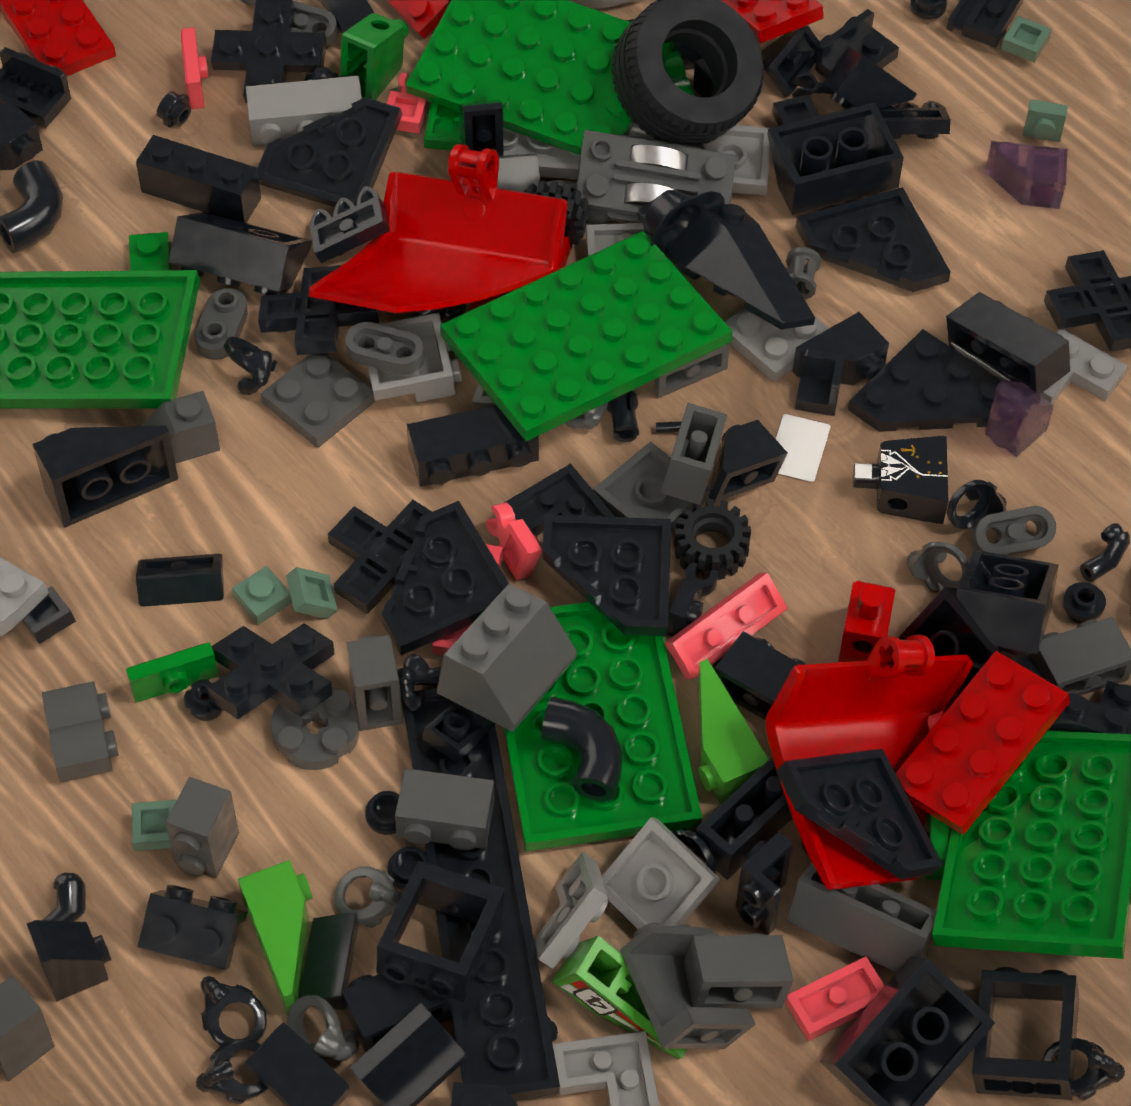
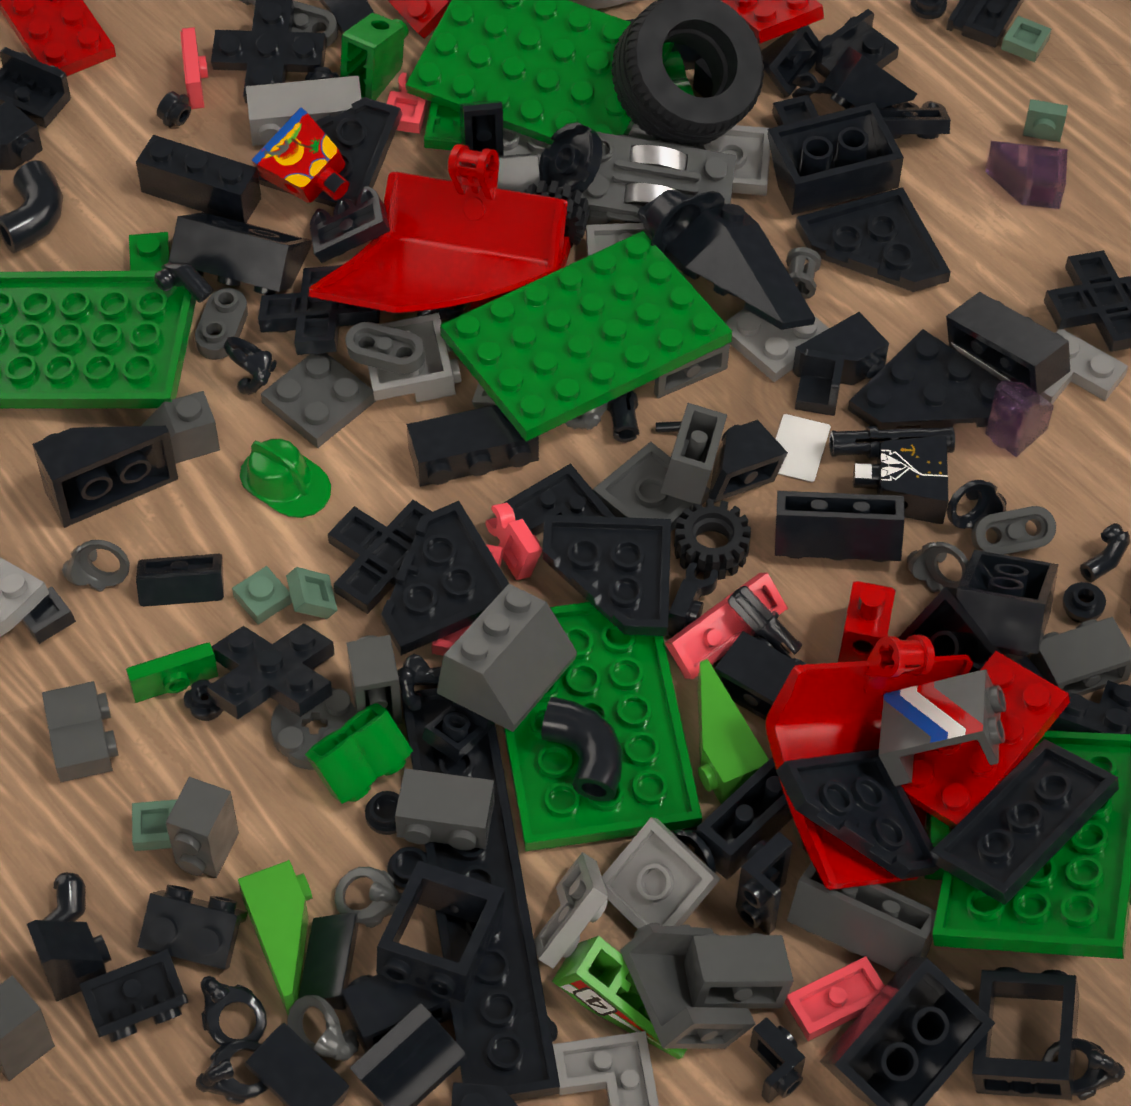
none -> dark grey piece [62,540,130,592]
none -> black bracket [79,949,189,1042]
none -> black arm [154,262,214,303]
none -> green piece [240,439,331,518]
none -> torso [252,107,350,203]
none -> green brick [305,703,413,804]
none -> black tile [539,122,603,193]
none -> black axle [728,586,802,658]
none -> black bracket [750,1017,806,1103]
none -> black brick [775,491,905,562]
none -> black pin [829,426,955,459]
none -> dark grey panel [878,669,1006,786]
none -> black plate [930,739,1119,905]

